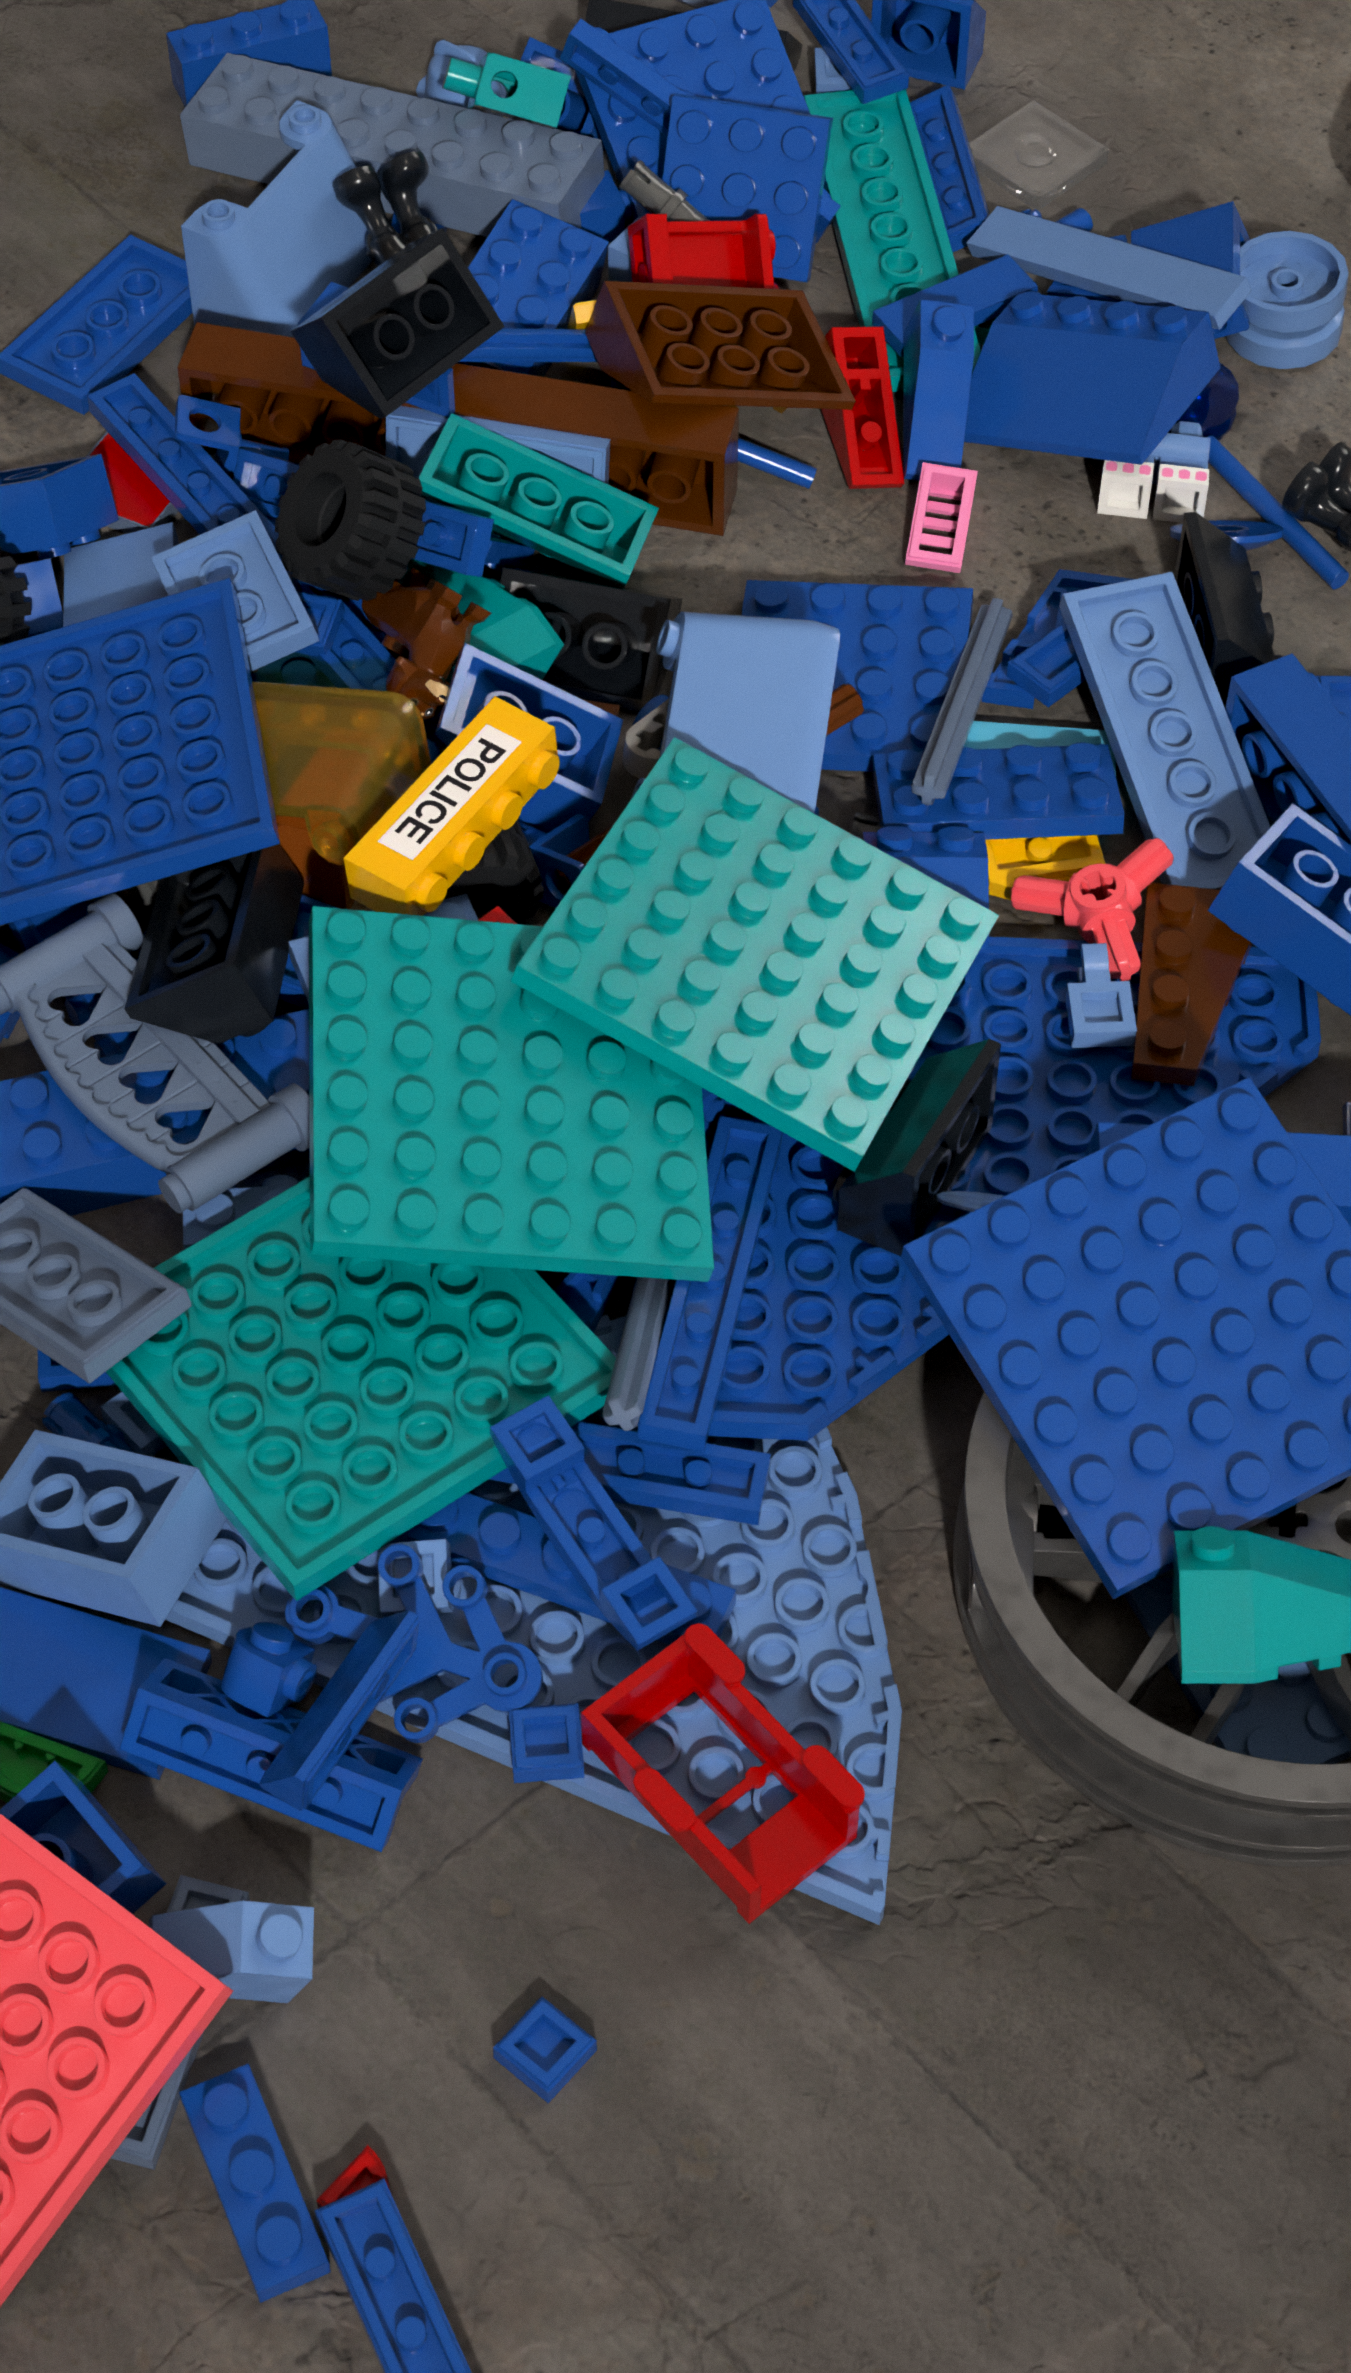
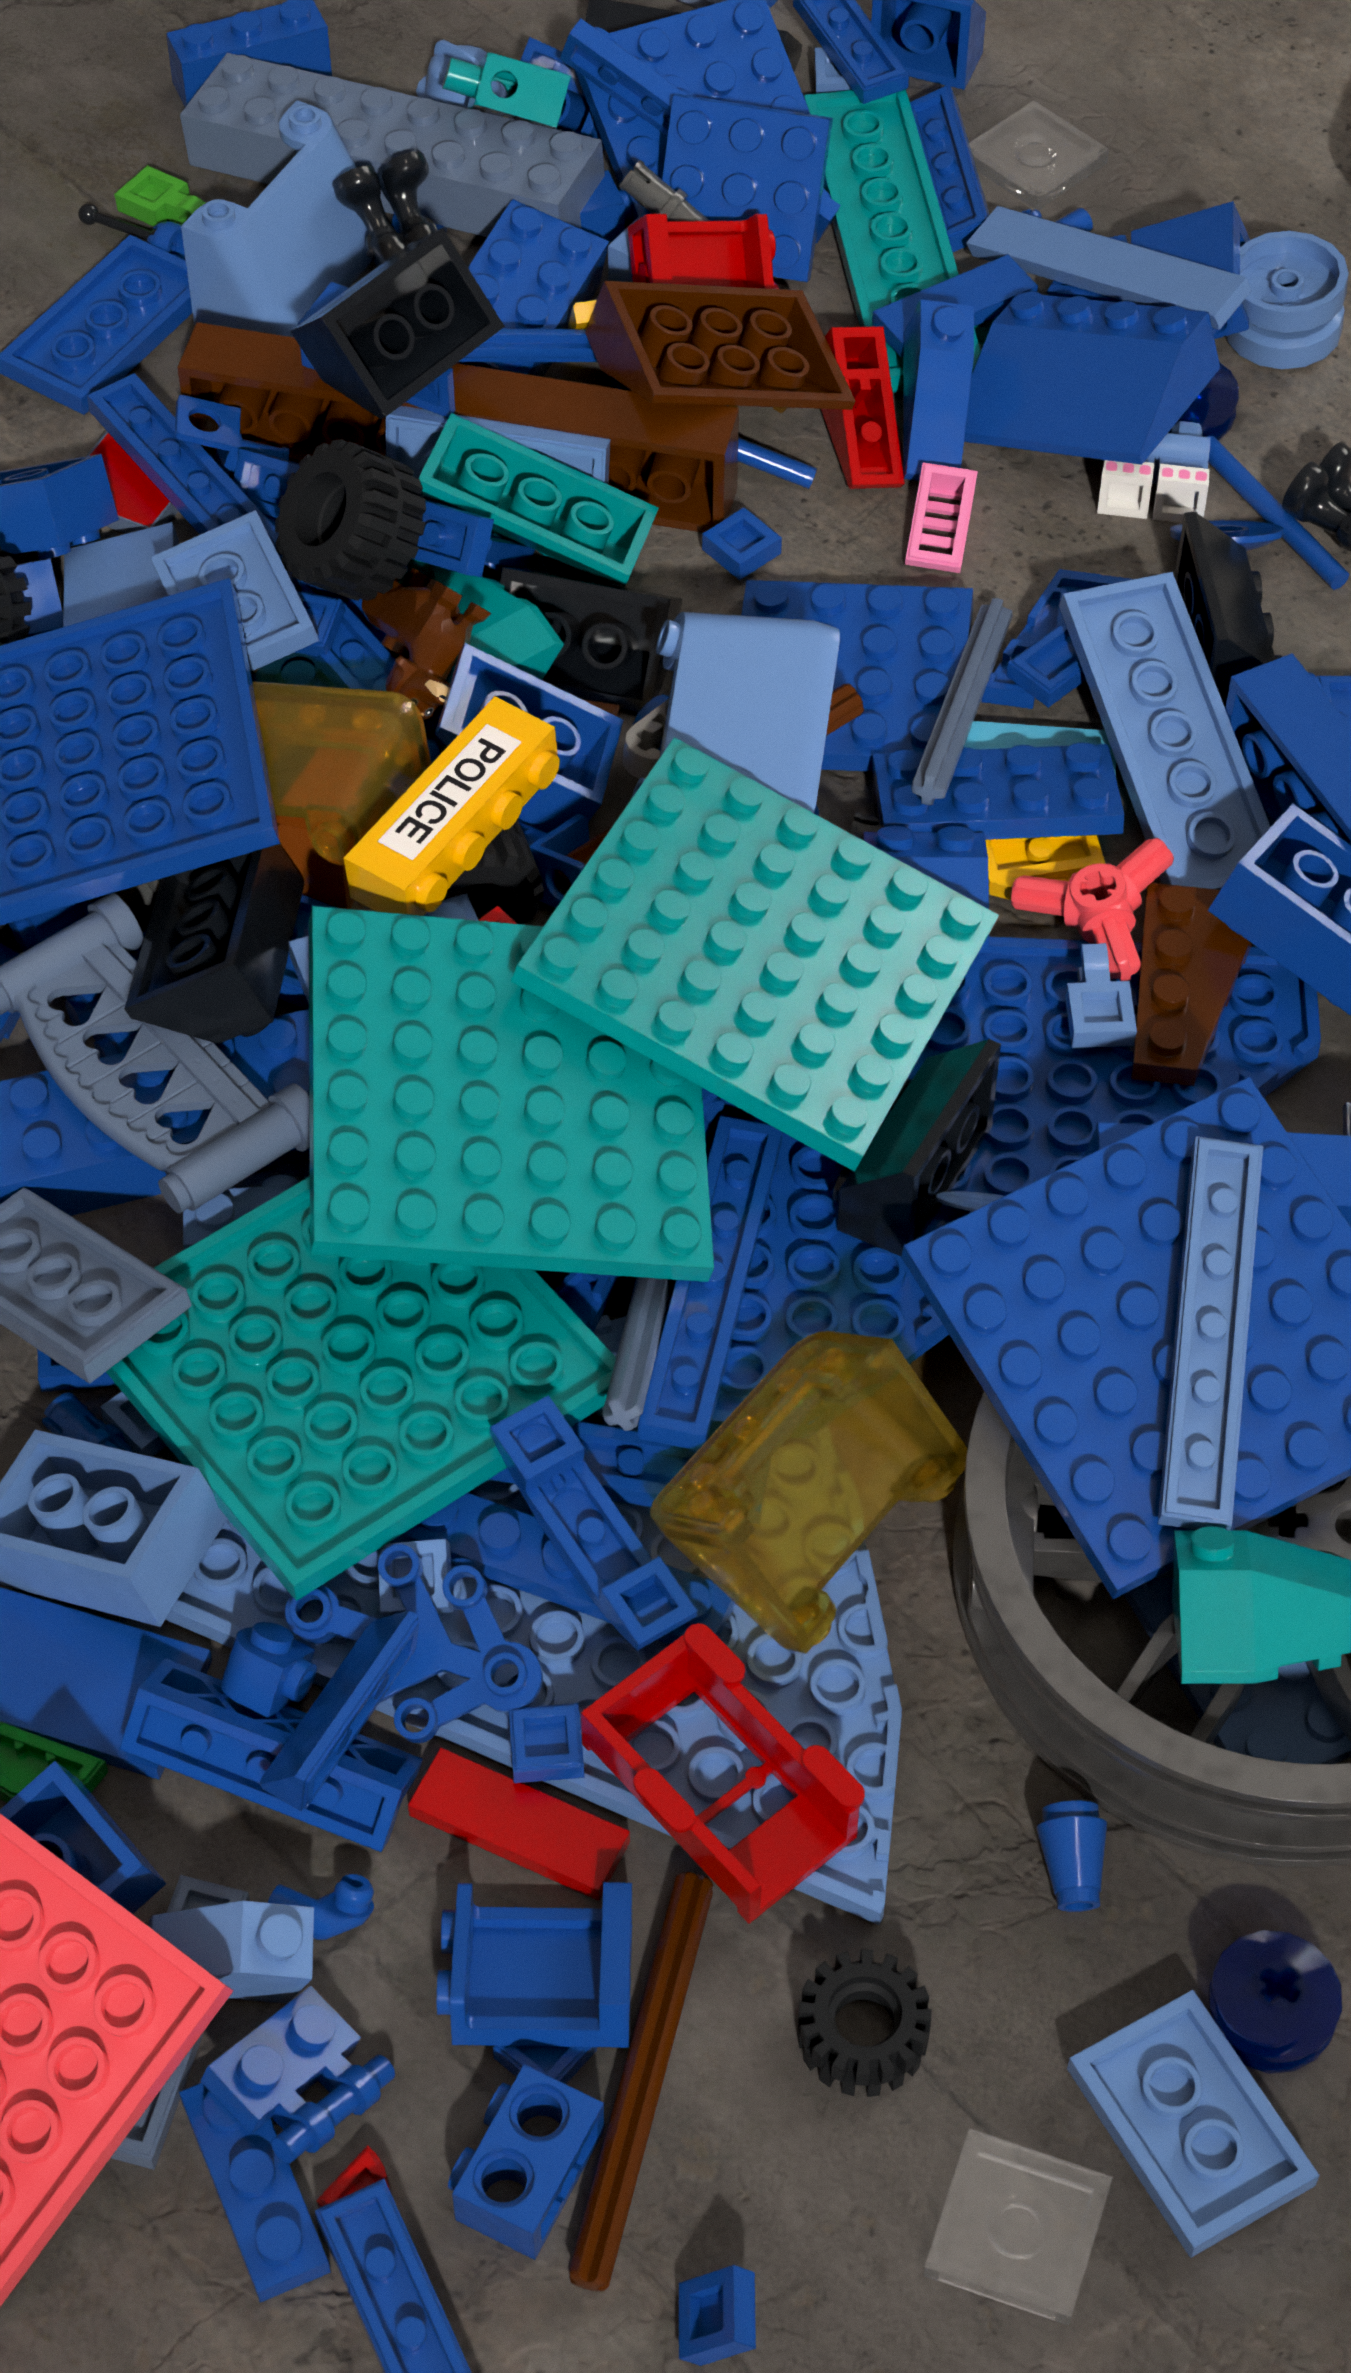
none -> hinge [78,203,186,261]
none -> bright green plate [114,165,206,227]
none -> blue plate [200,1986,395,2163]
none -> blue arm [267,1874,374,1940]
none -> red tile [408,1747,630,1901]
none -> blue panel [436,1882,632,2048]
none -> blue brick [448,2064,605,2260]
none -> reddish brown axle [569,1871,713,2292]
none -> clear yellow windscreen [650,1331,968,1654]
none -> blue plate [679,2265,756,2366]
none -> blue plate [702,507,782,581]
none -> black tyre [797,1949,932,2097]
none -> clear tile [923,2128,1113,2326]
none -> blue cone [1036,1800,1107,1912]
none -> medium blue plate [1067,1990,1320,2258]
none -> medium blue tile [1157,1136,1263,1530]
none -> clear blue piece [1208,1930,1342,2074]

